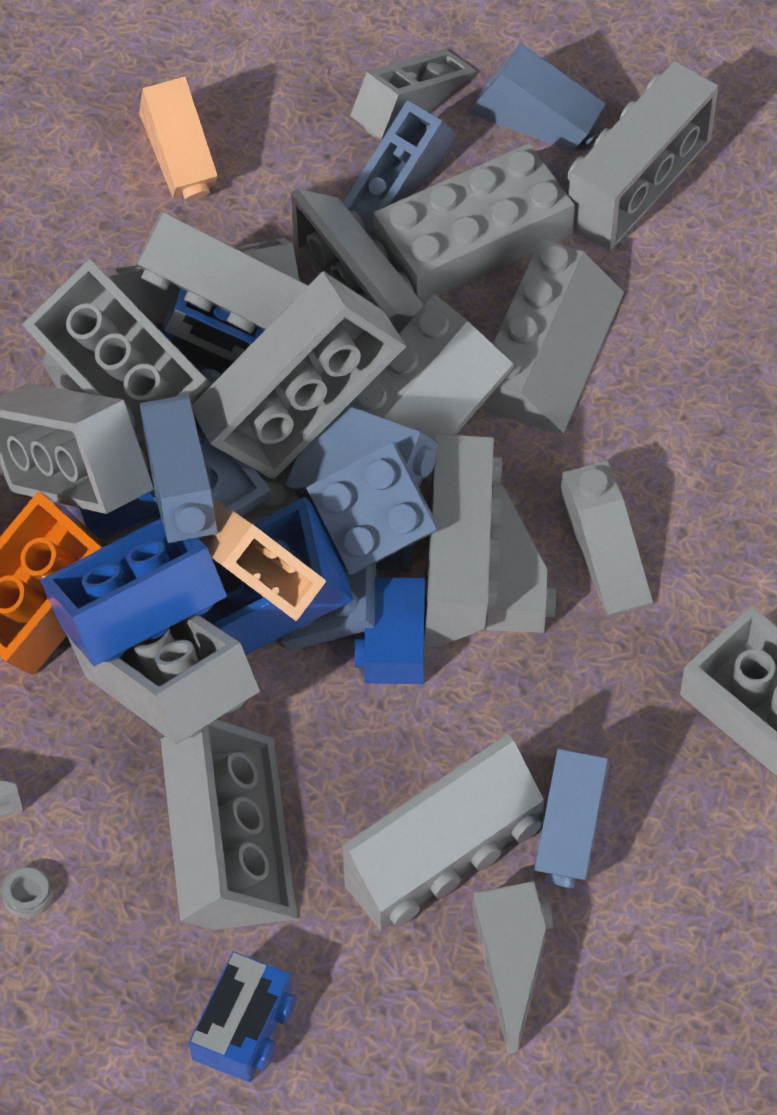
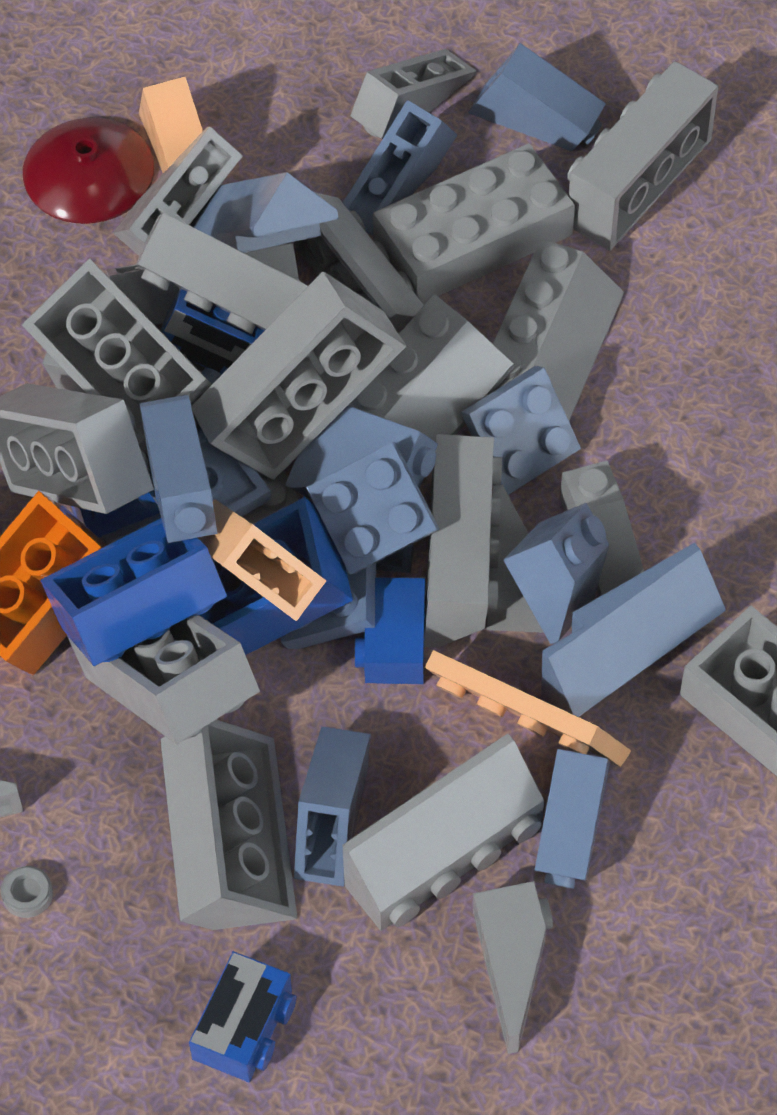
none -> dark red dish [23,118,154,224]
none -> light grey slope [113,126,243,256]
none -> sand blue slope [190,172,339,253]
none -> sand blue slope [294,726,371,887]
none -> light nougat wing [424,650,631,767]
none -> sand blue plate [461,366,581,495]
none -> sand blue slope [504,503,609,644]
none -> sand blue slope [541,542,726,717]

